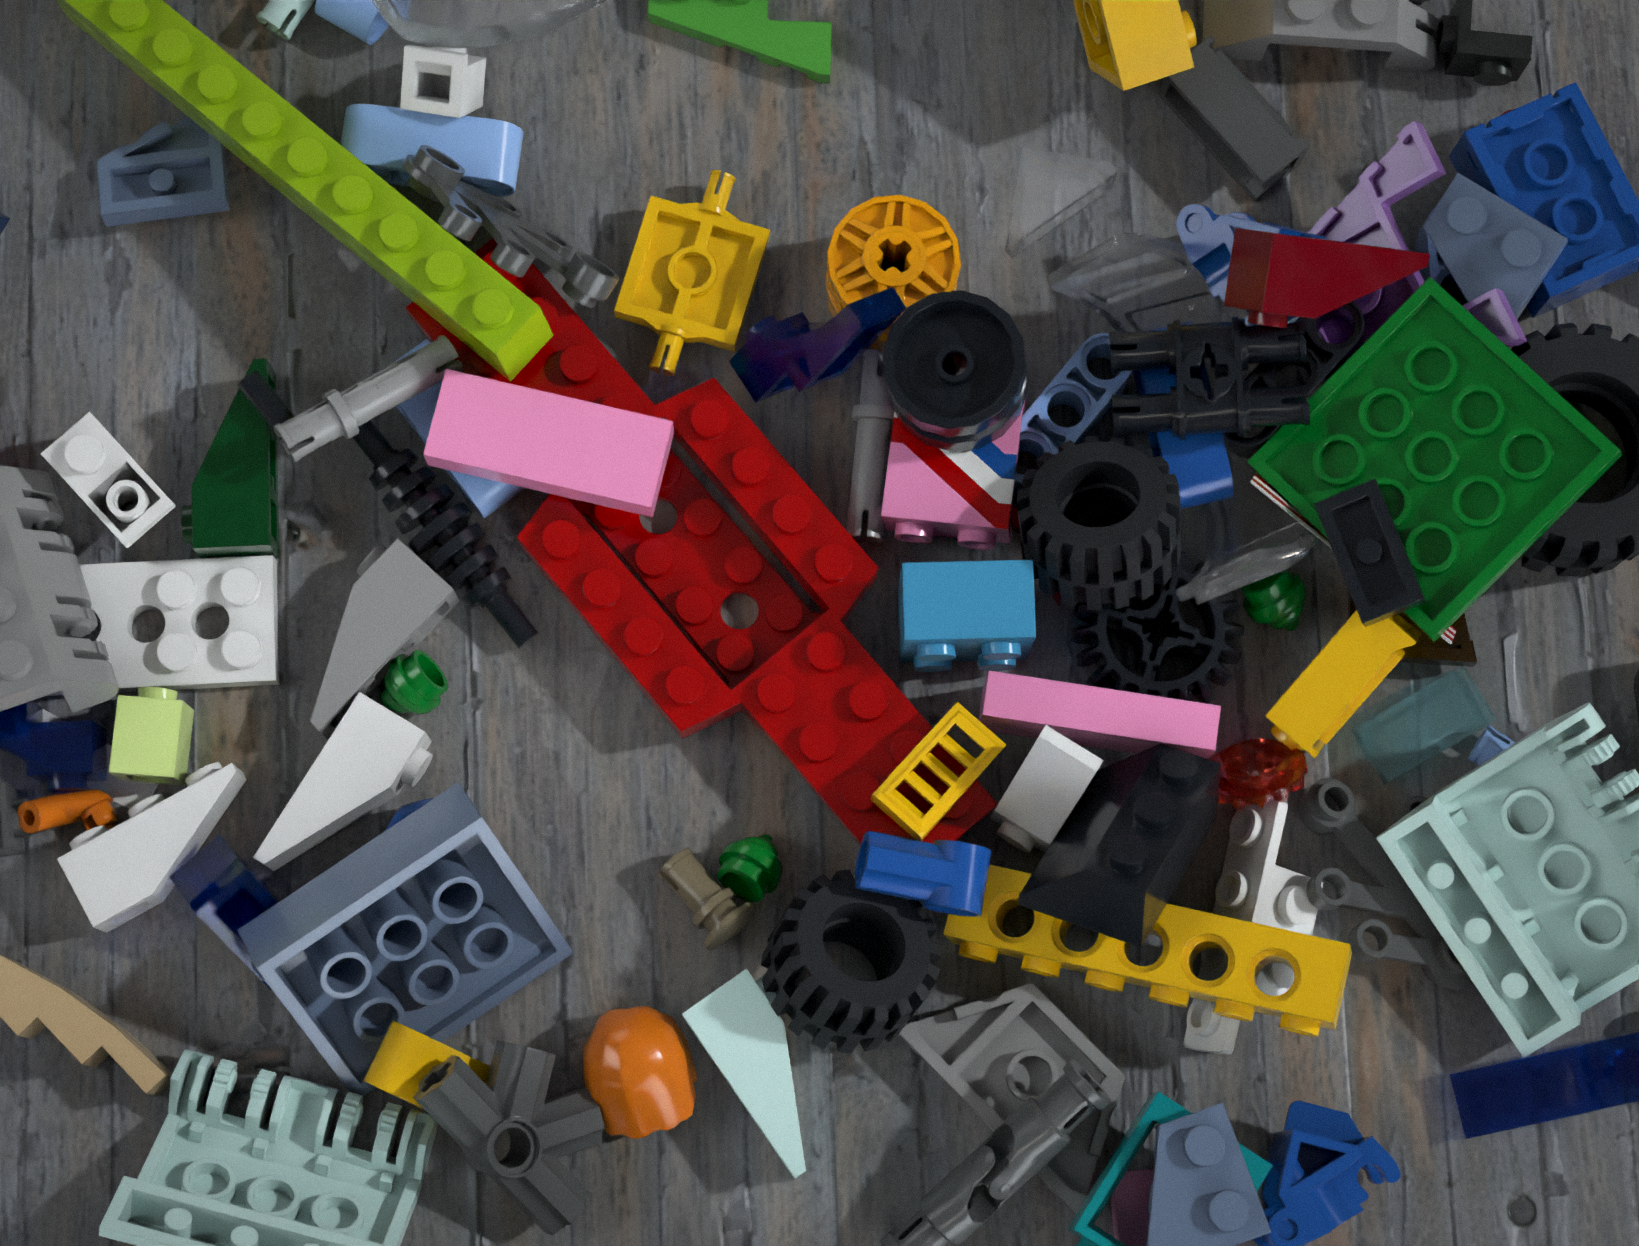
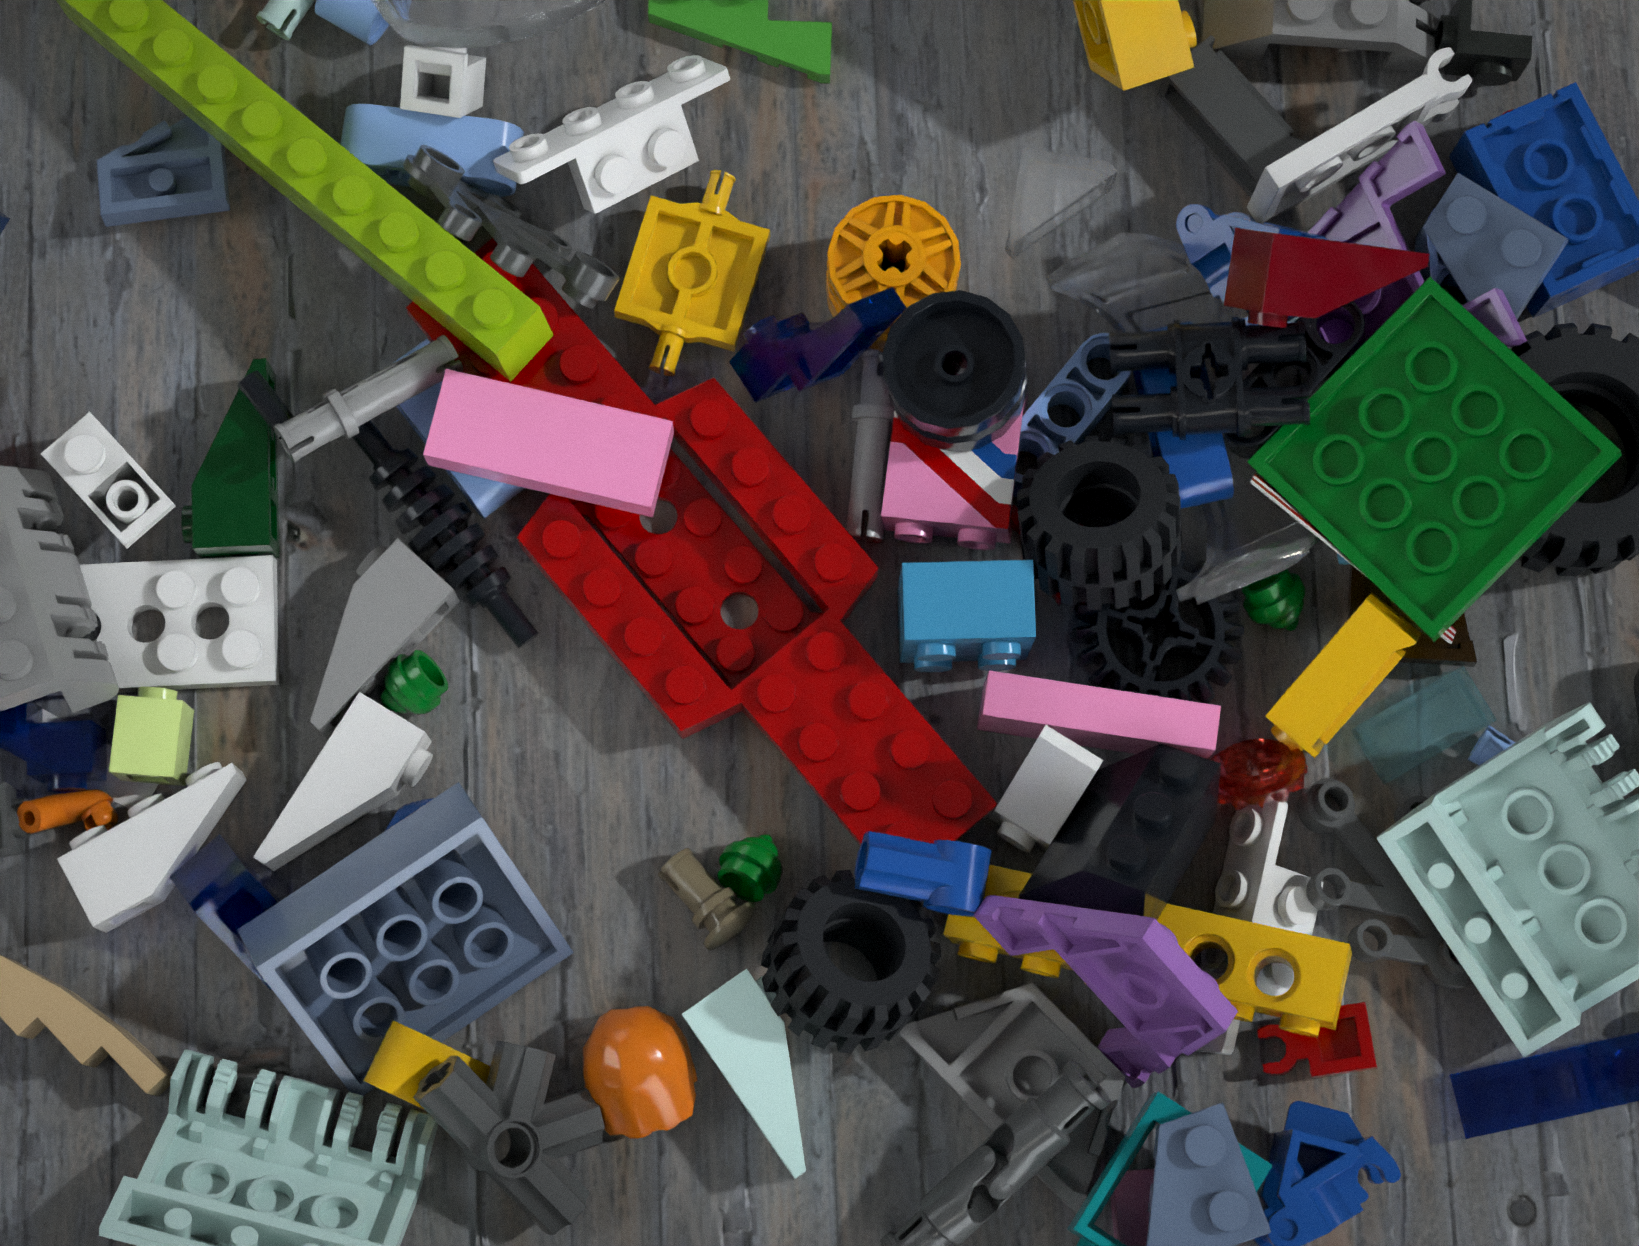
yellow slope [871,702,1006,841] -> none
black plate [1314,479,1427,627] -> none
none -> white bracket [493,55,730,214]
none -> medium lavender wing [973,895,1238,1088]
none -> white tile [1247,47,1472,223]
none -> red plate [1257,1002,1377,1079]

